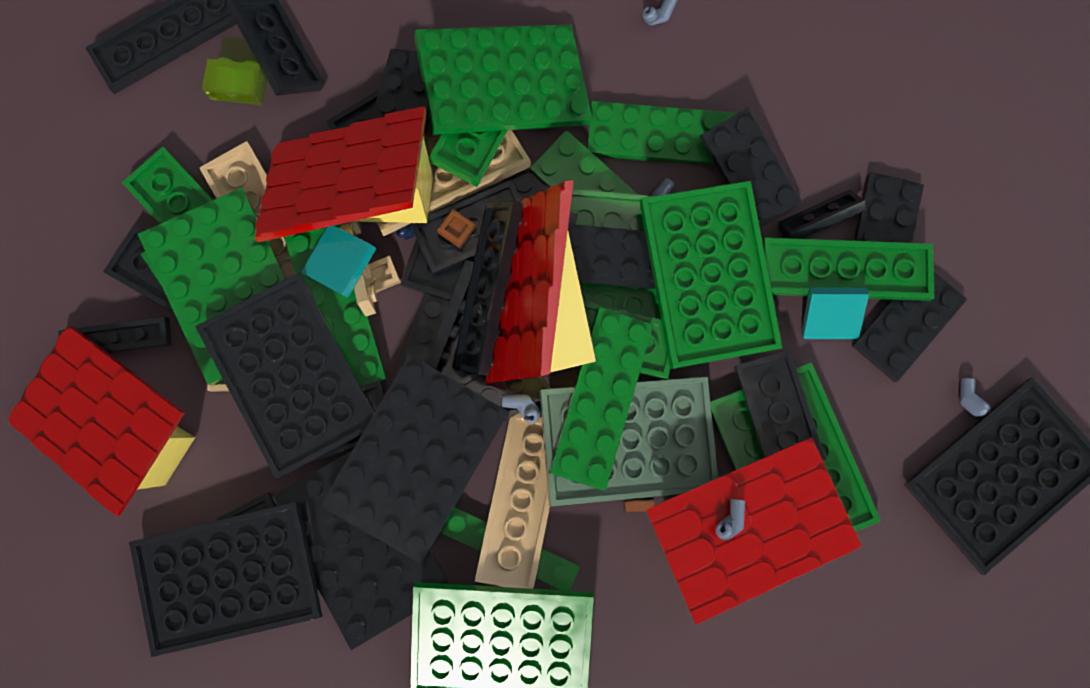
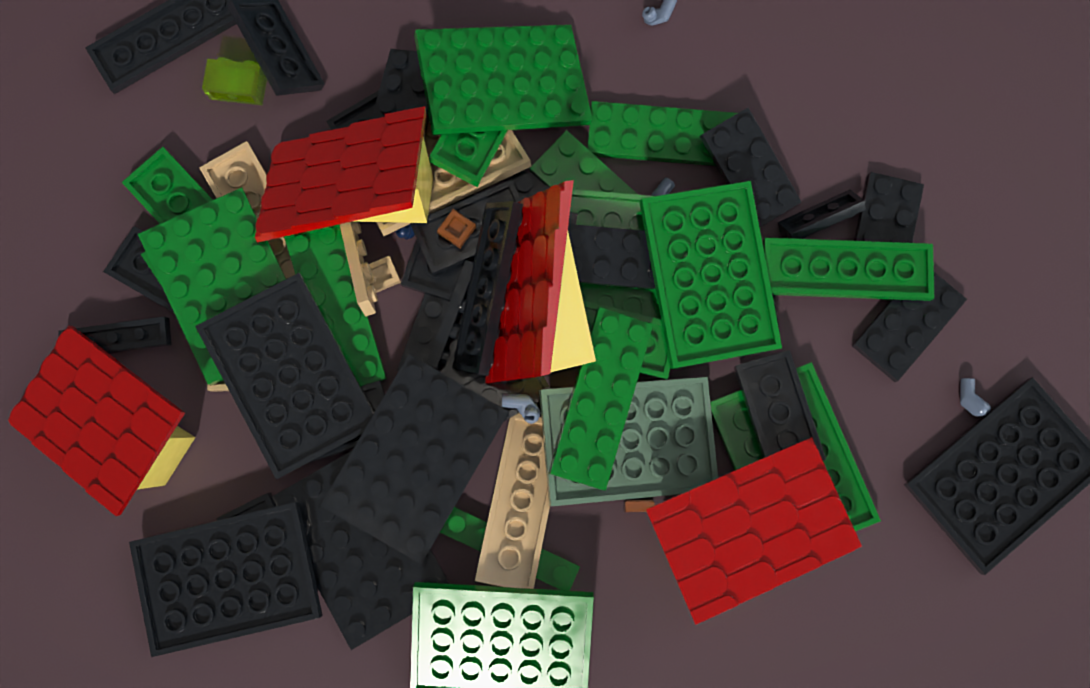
teal tile [301,226,376,298] -> none
sand blue arm [715,499,745,540] -> none
teal tile [801,287,869,339] -> none

